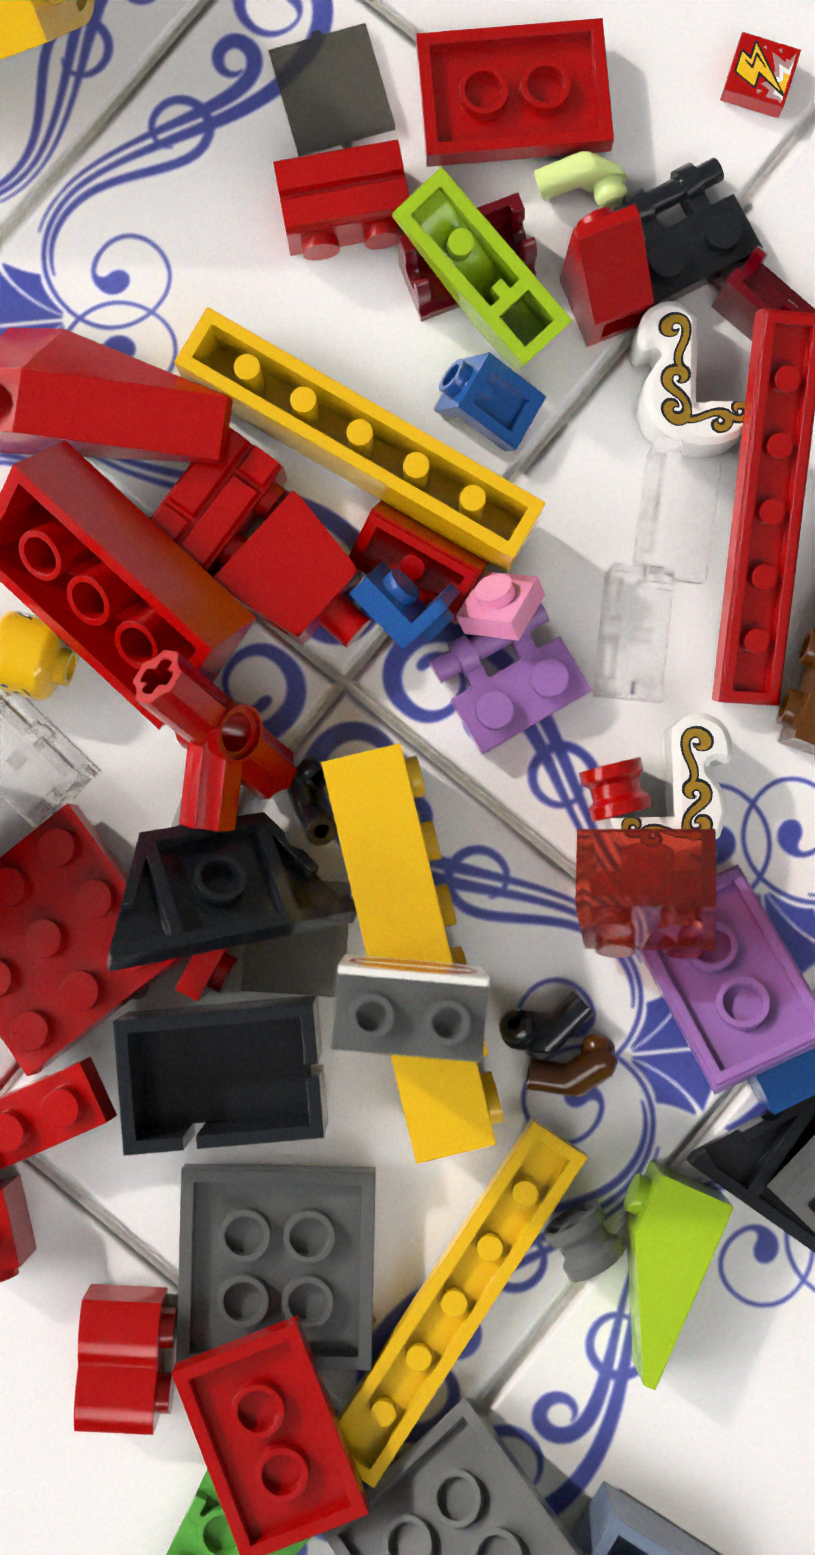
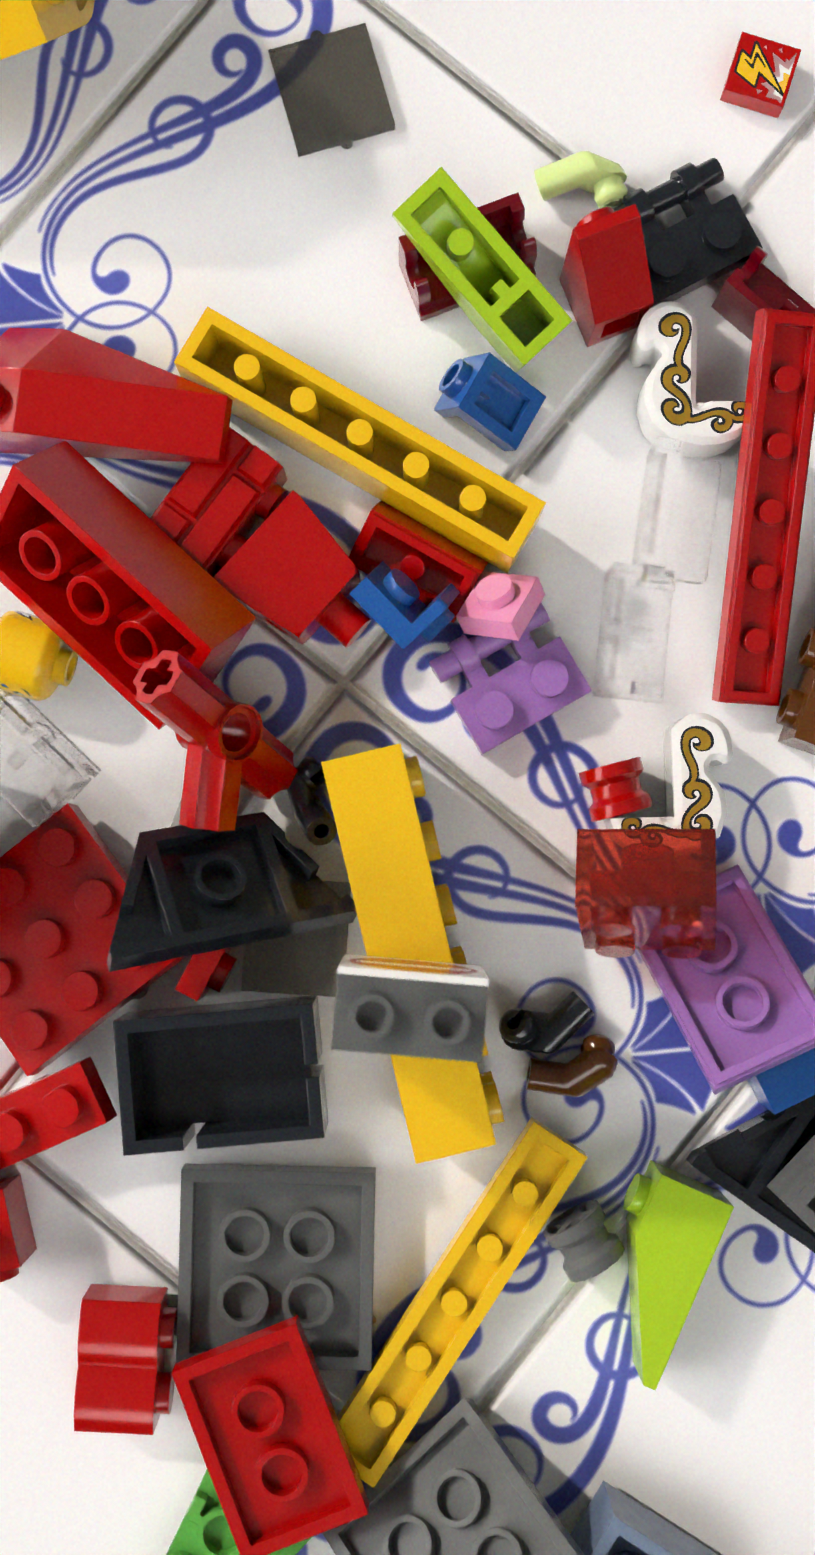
red brick [273,139,409,261] -> none
red plate [416,18,614,167] -> none

